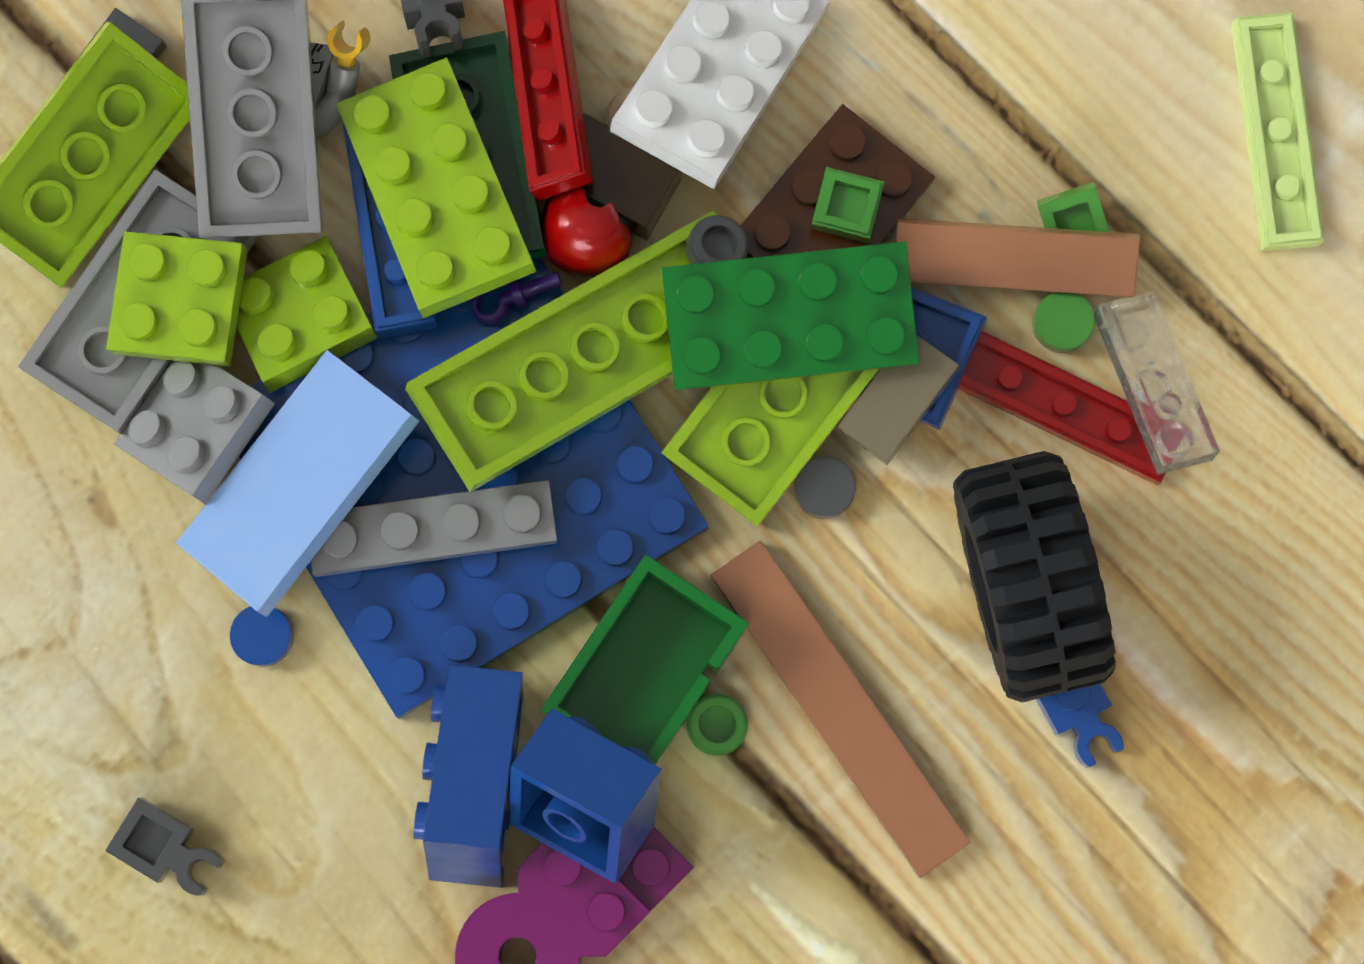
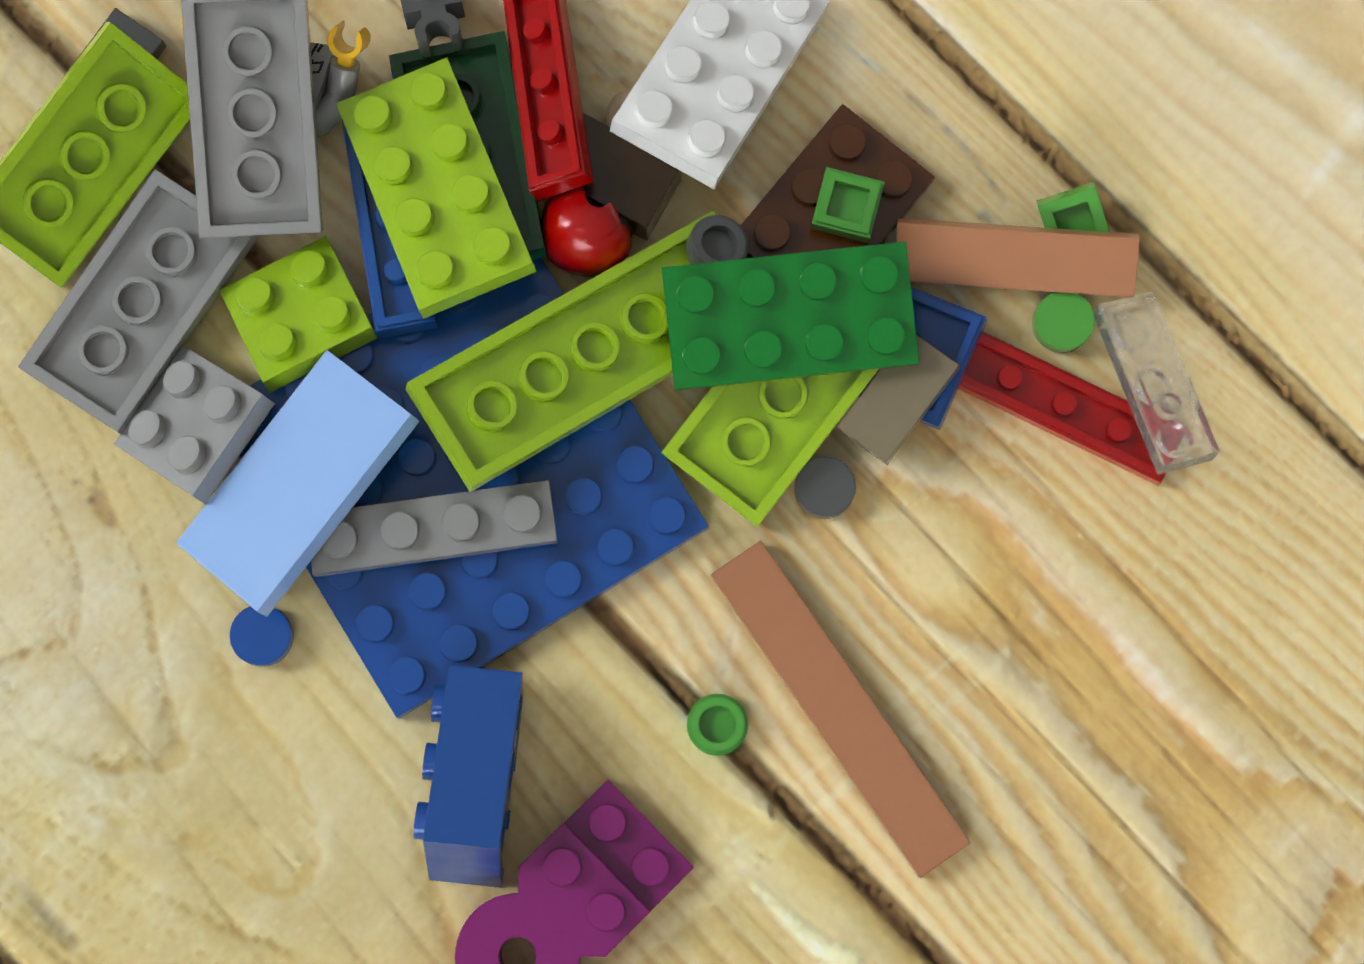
dark grey plate [105,797,225,896] -> none
lime plate [106,231,248,367] -> none
dark purple hand [472,271,562,324] -> none
blue brick [509,708,661,884] -> none
green piece [541,554,749,765] -> none
black tyre [953,451,1116,703] -> none
blue plate [1036,684,1124,768] -> none
yellowish green tile [1231,12,1325,252] -> none

